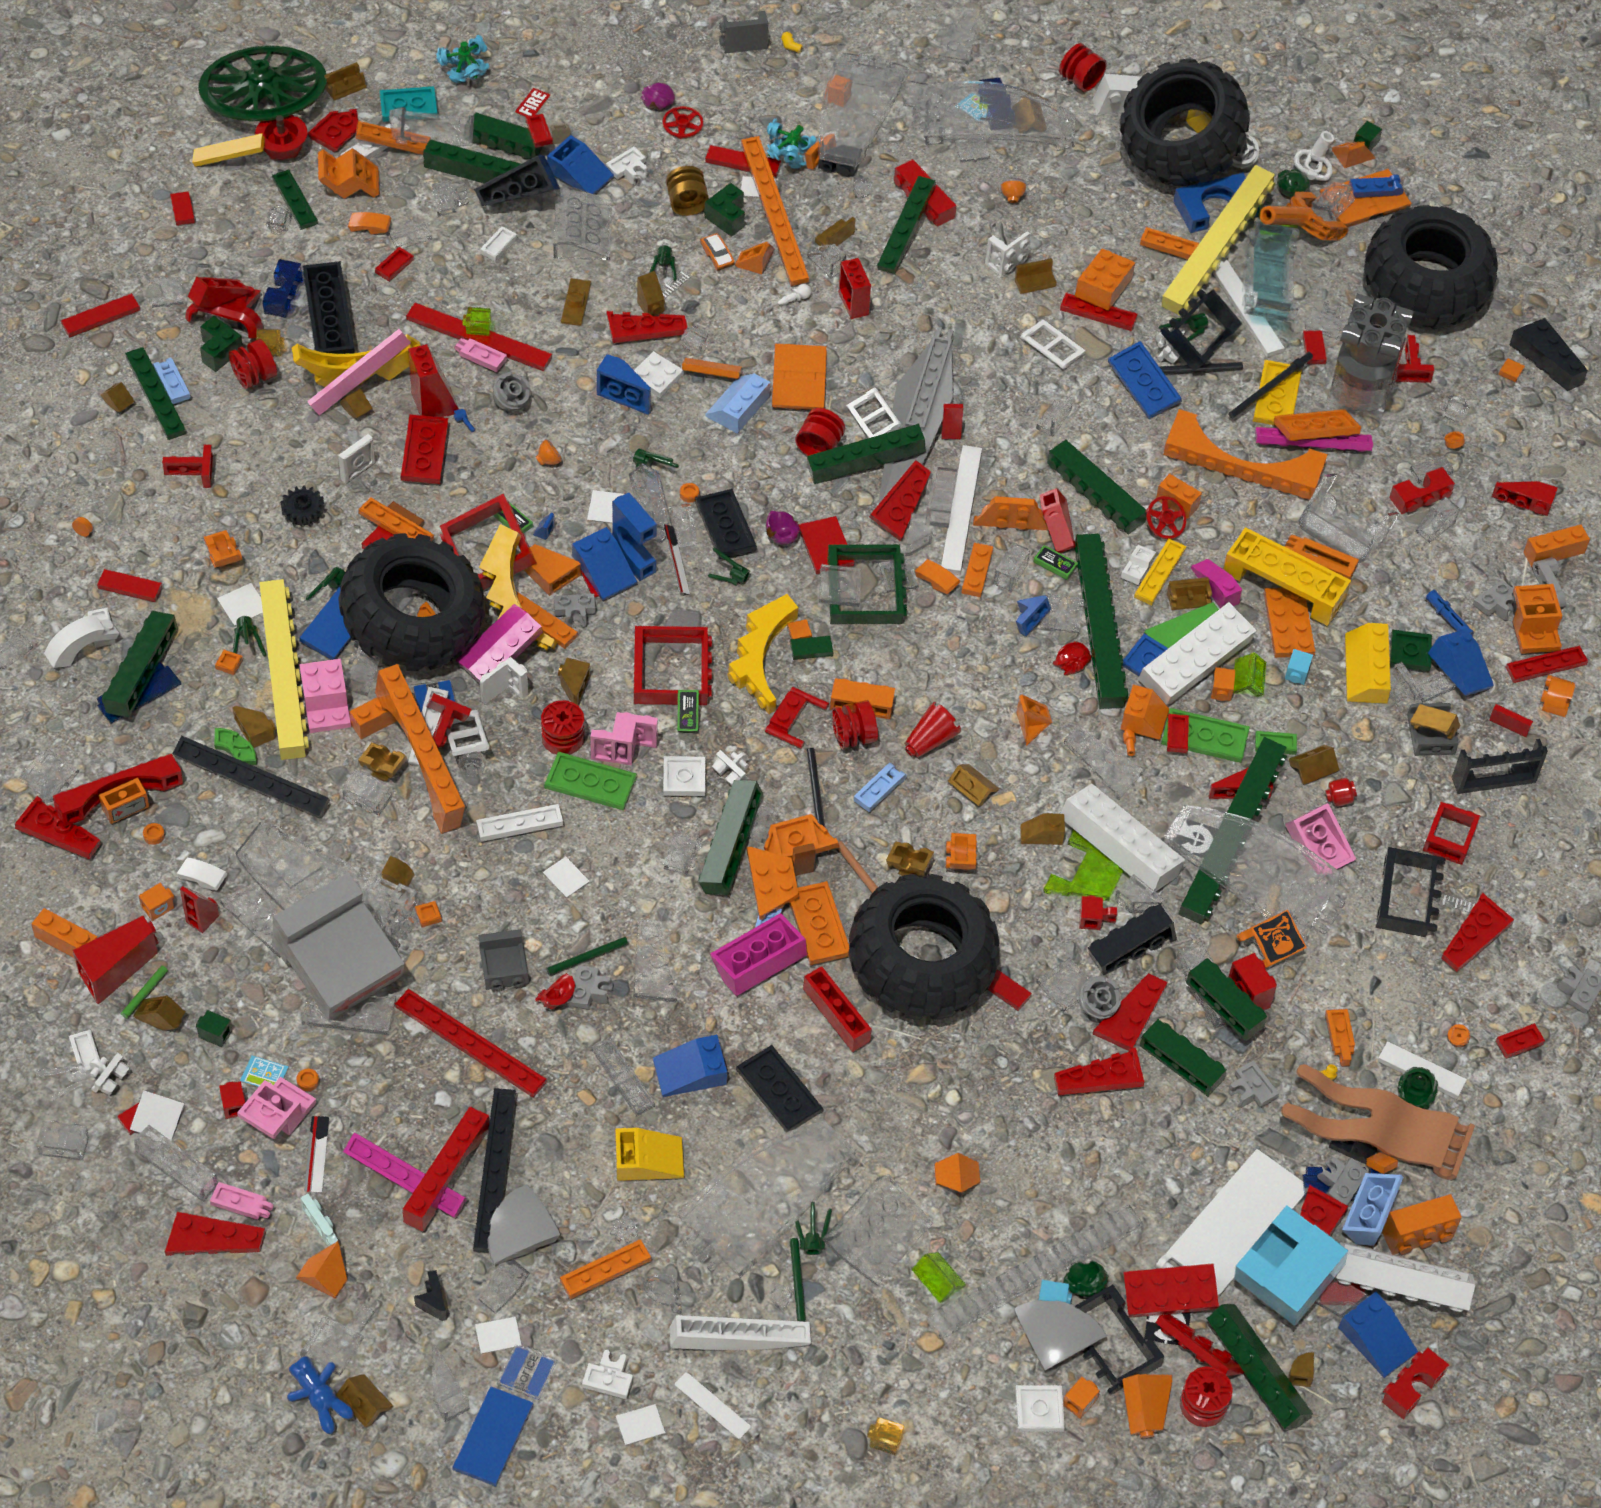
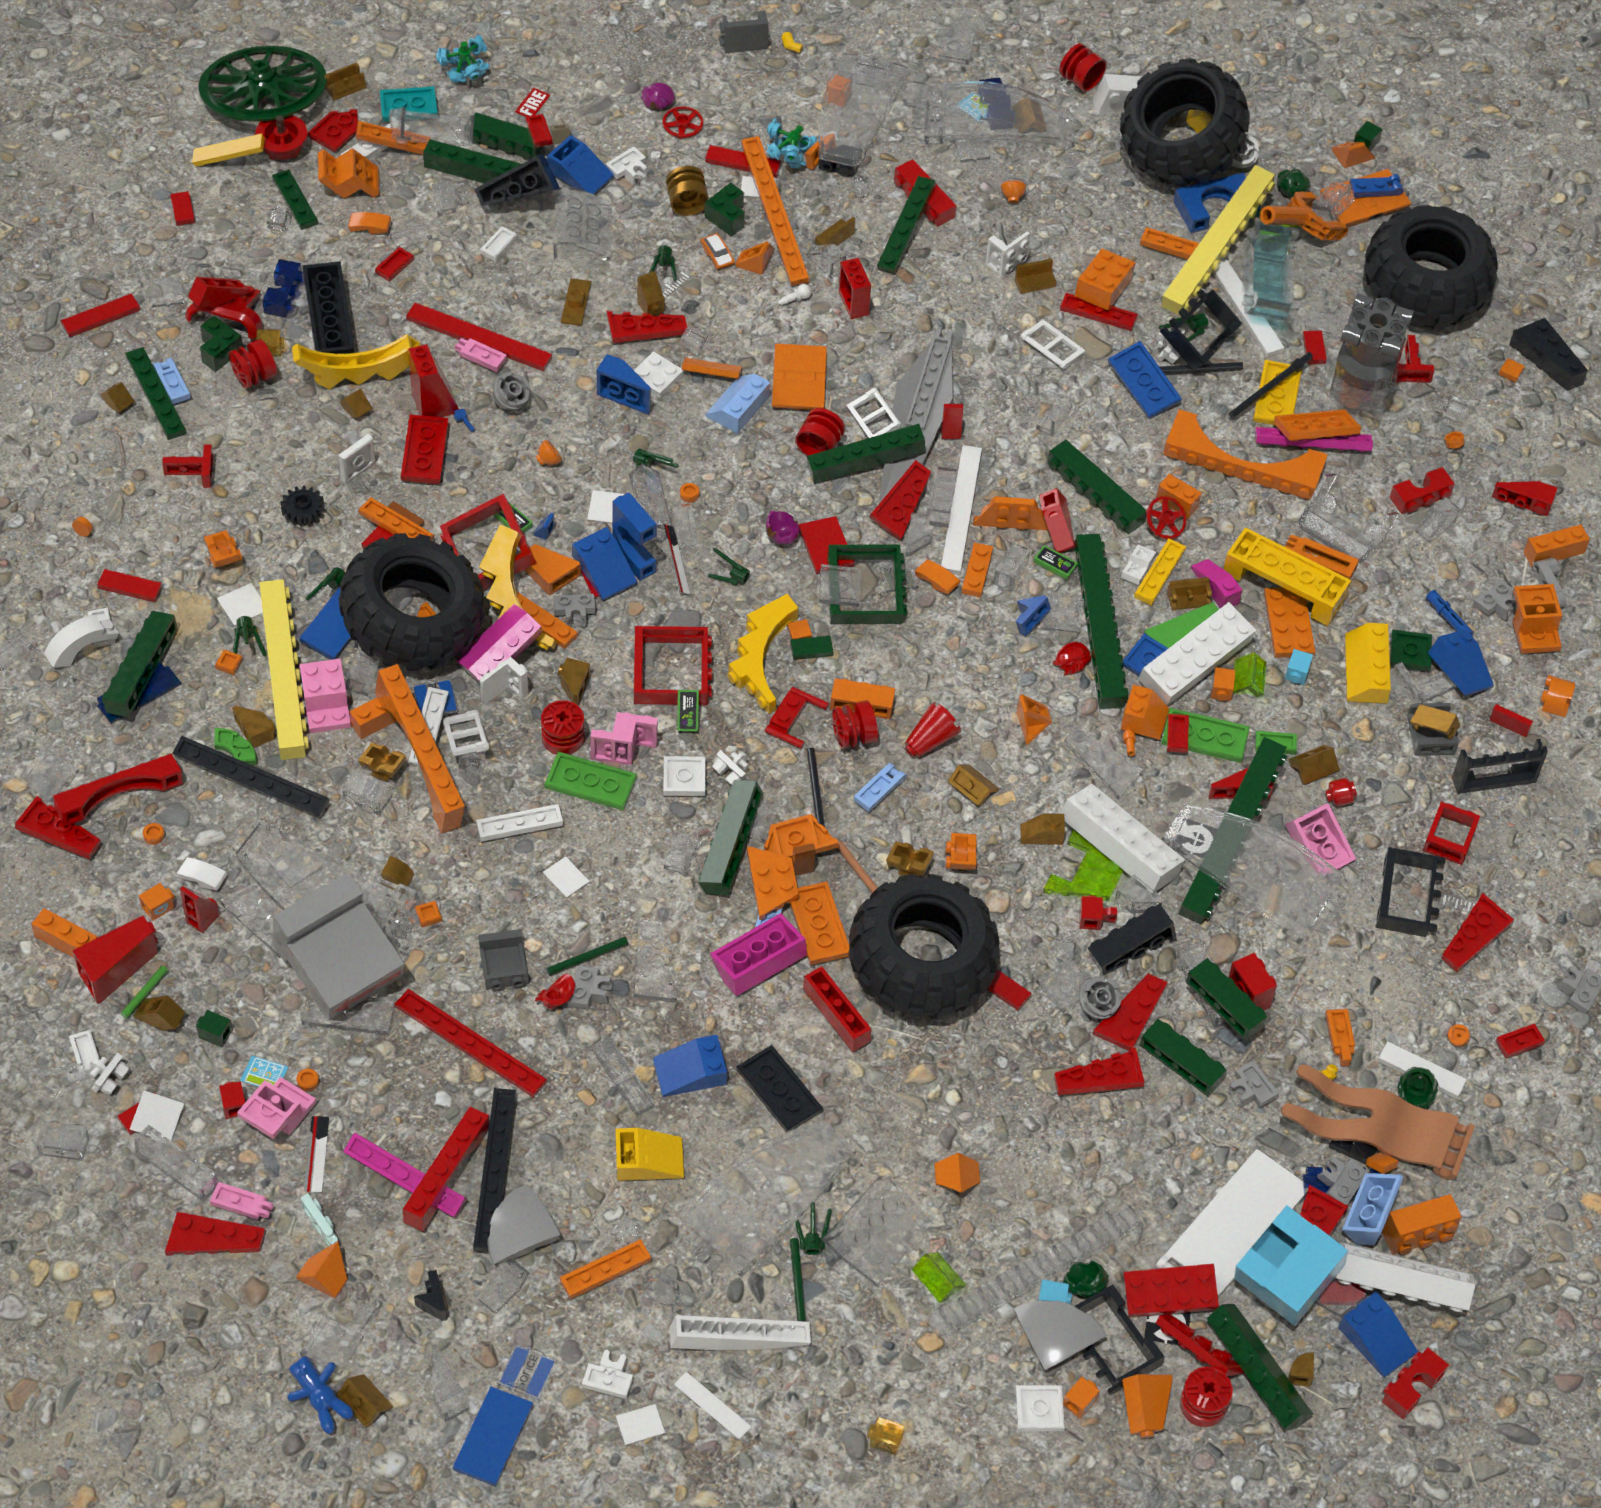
orange brick [99,778,149,824] -> none
bright pink tile [307,329,411,416] -> none
red bracket [426,693,471,748] -> none
clear neon green brick [463,307,491,336] -> none
white sticker [475,1317,522,1353] -> none
black tile [695,489,757,559] -> none
flag [1236,909,1307,968] -> none
white piece [1294,131,1334,181] -> none
red tile [1505,645,1588,683] -> none

